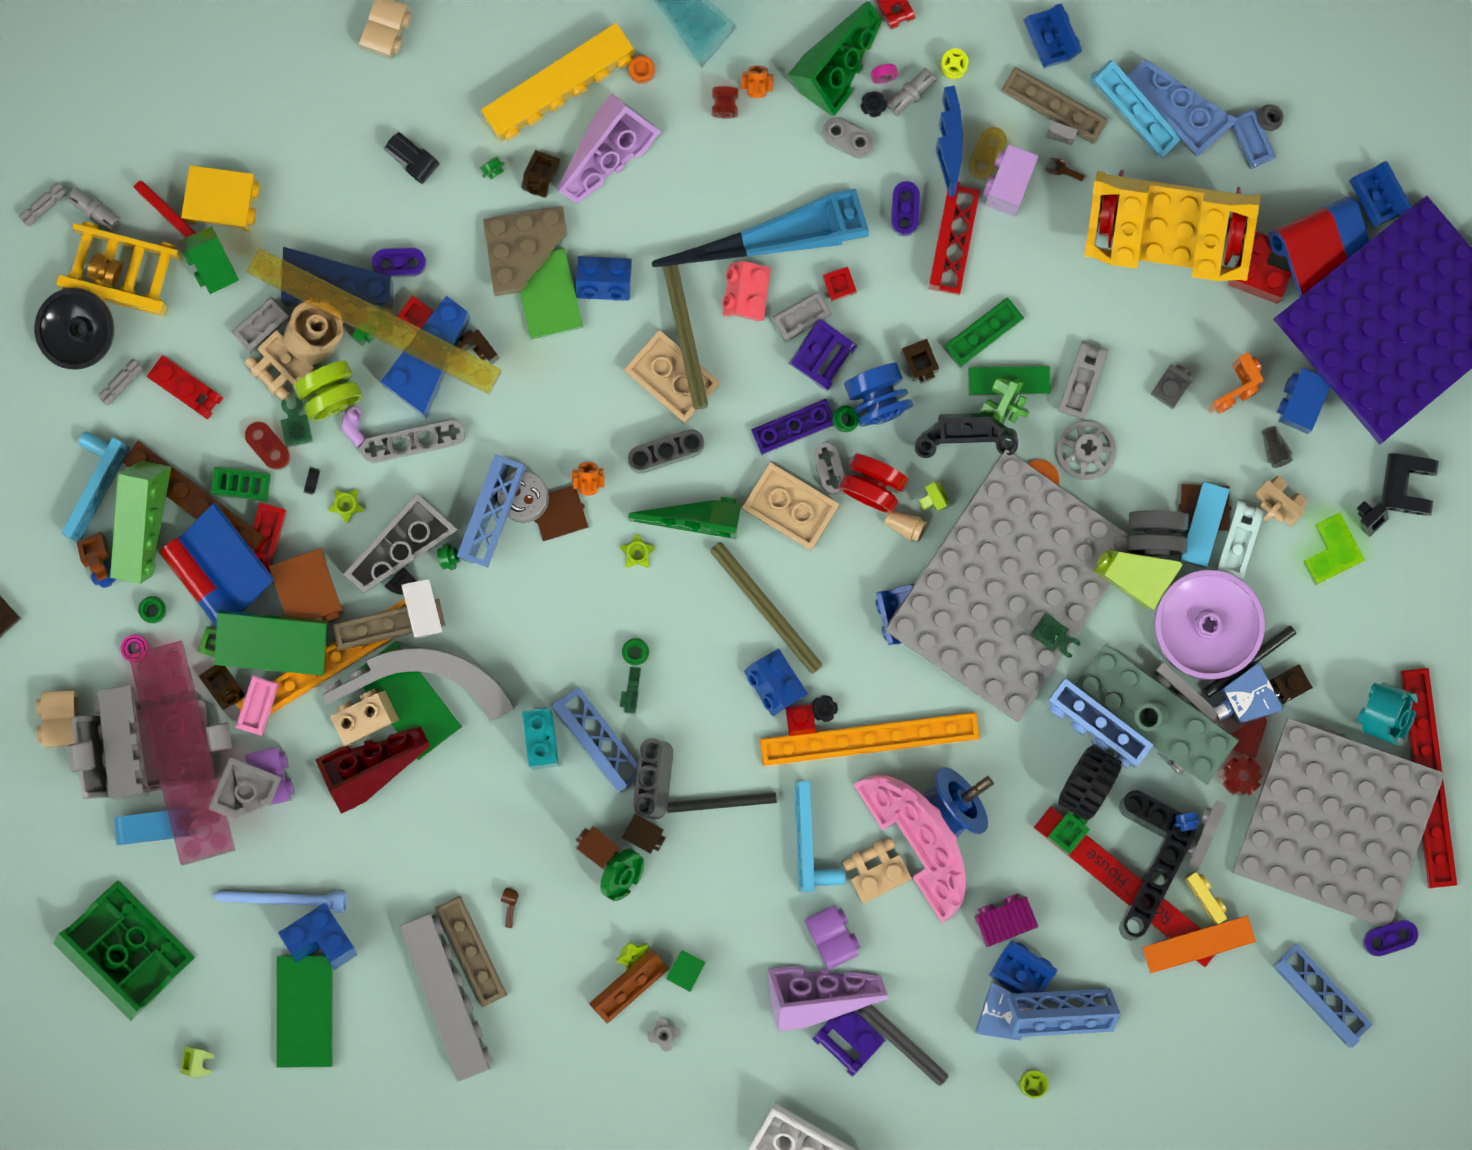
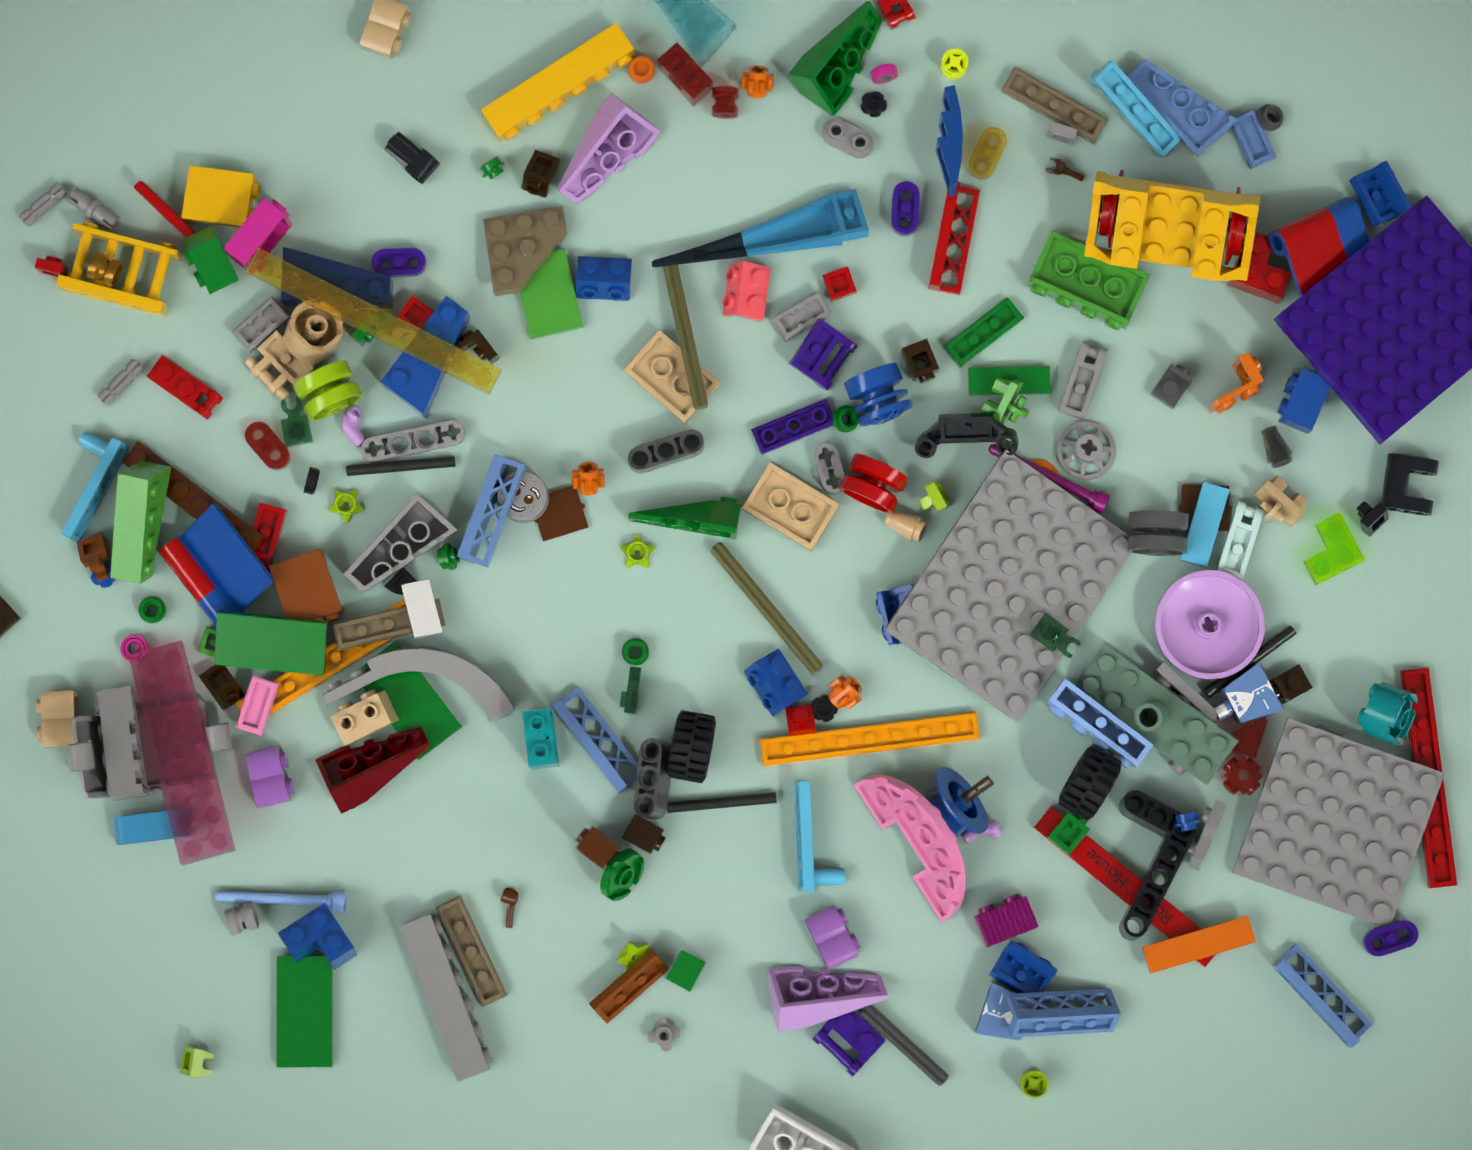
black dish [34,288,114,370] -> none
green piece [53,880,195,1021] -> none
light grey plate [209,757,282,819] -> none
green slope [211,467,271,502] -> none
tan plate [842,838,912,904] -> none
light grey pin [886,67,937,117] -> none
lavender brick [983,144,1038,217] -> none
blue bracket [1023,3,1082,68] -> none
lime slope [1094,549,1183,610] -> none
light yellow plate [1184,872,1227,925] -> none
none -> red plate [34,256,68,277]
none -> dark pink window [223,198,292,275]
none -> light grey wheel [225,902,259,935]
none -> pearl dark grey bar [346,456,456,476]
none -> clear red brick [657,43,713,107]
none -> black tyre [668,710,716,783]
none -> orange gear [828,675,862,710]
none -> lavender arm [960,819,1002,844]
none -> magenta piece [988,444,1111,514]
none -> bright green bracket [1027,231,1150,330]

